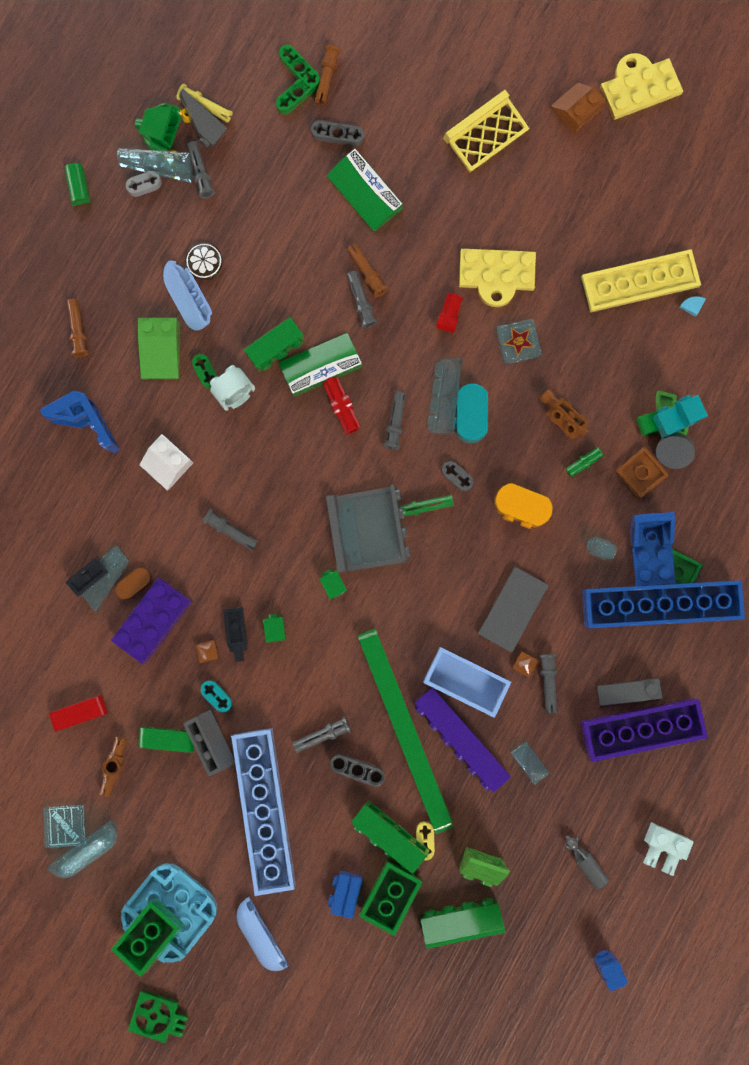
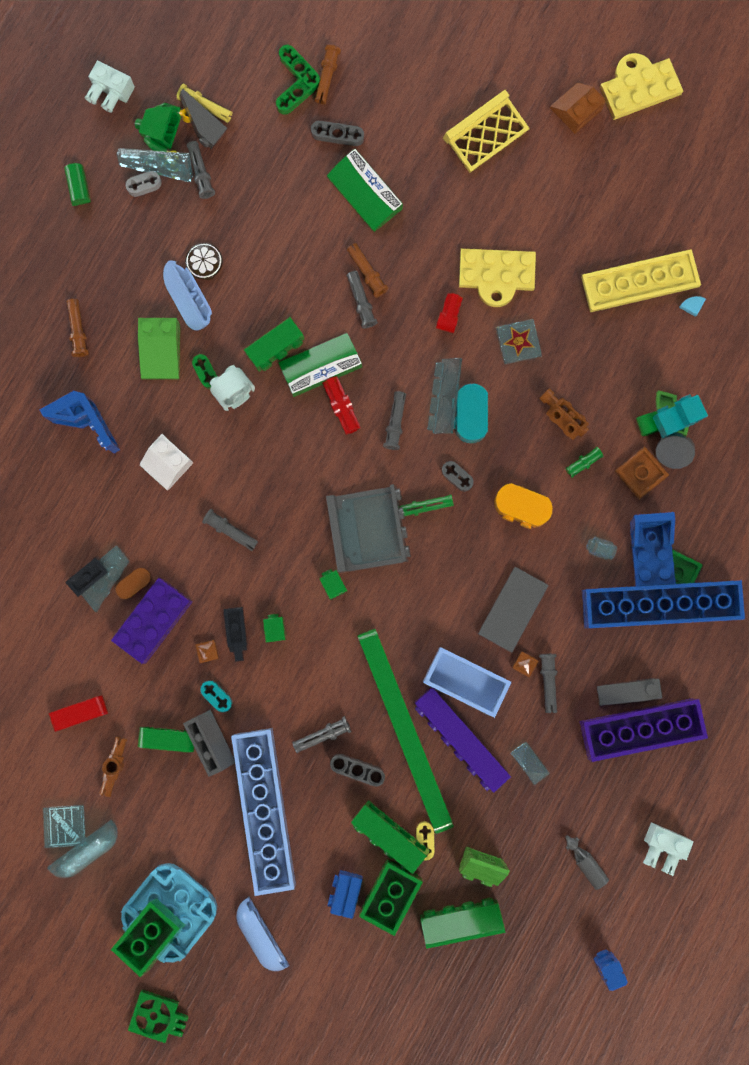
none -> light aqua brick [85,60,135,113]

